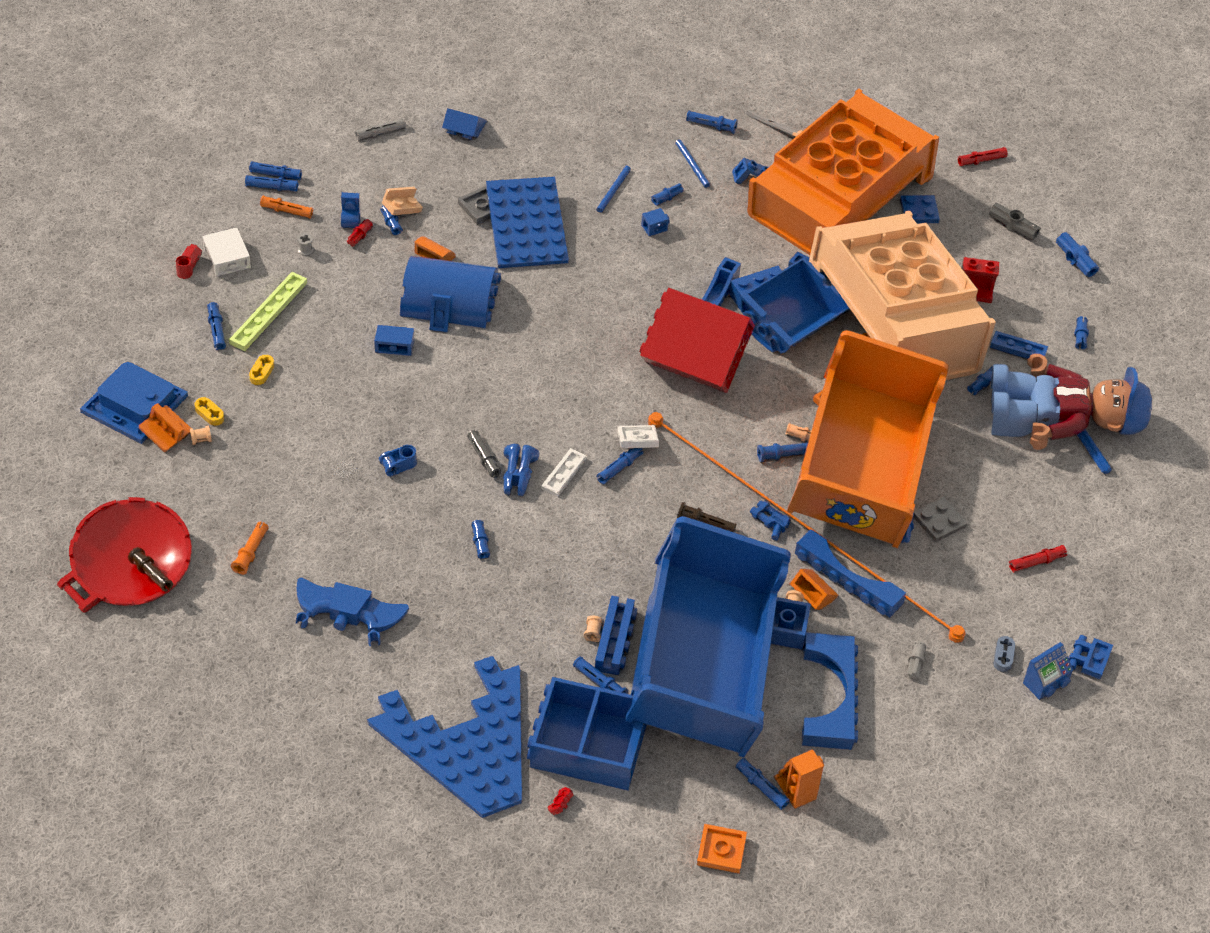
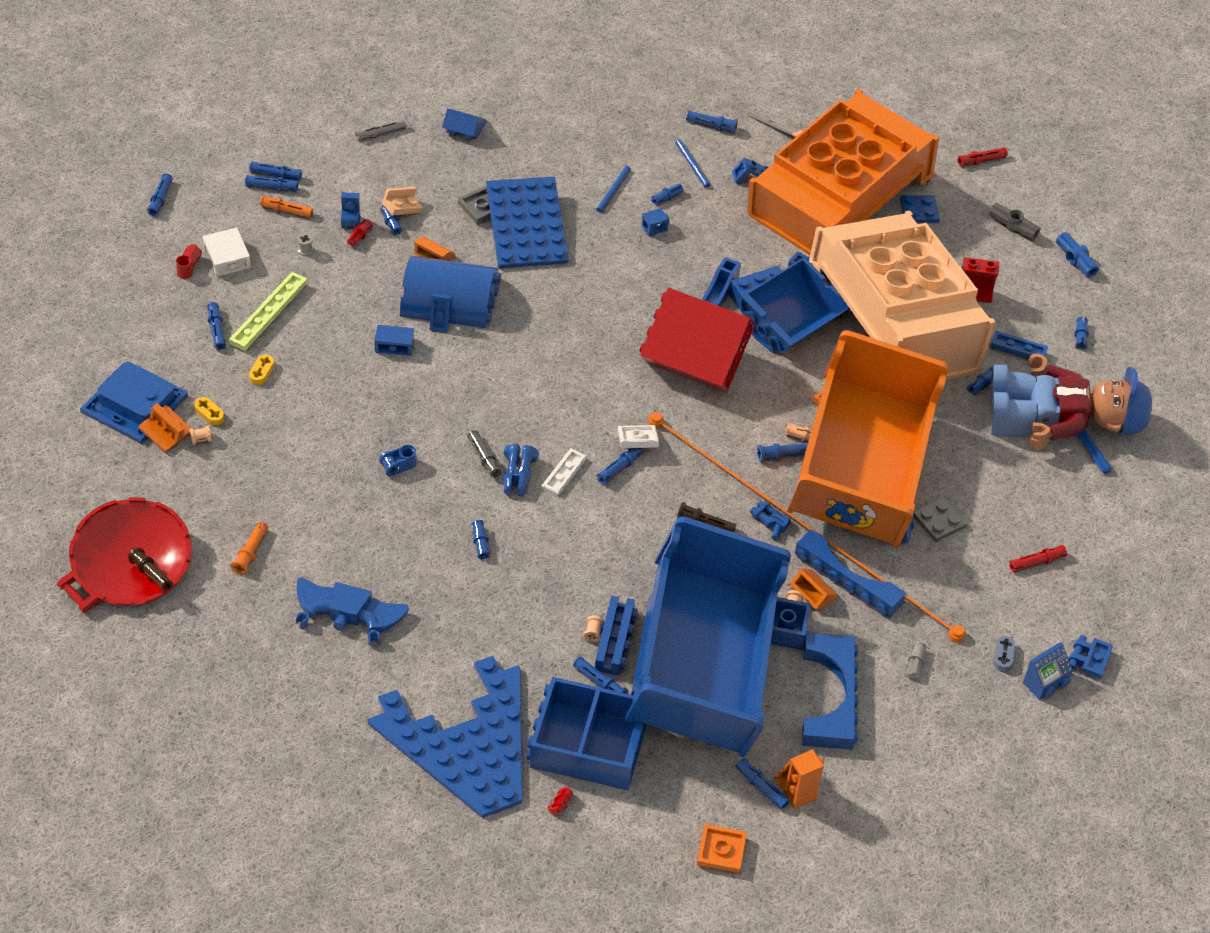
none -> blue pin [147,173,173,216]

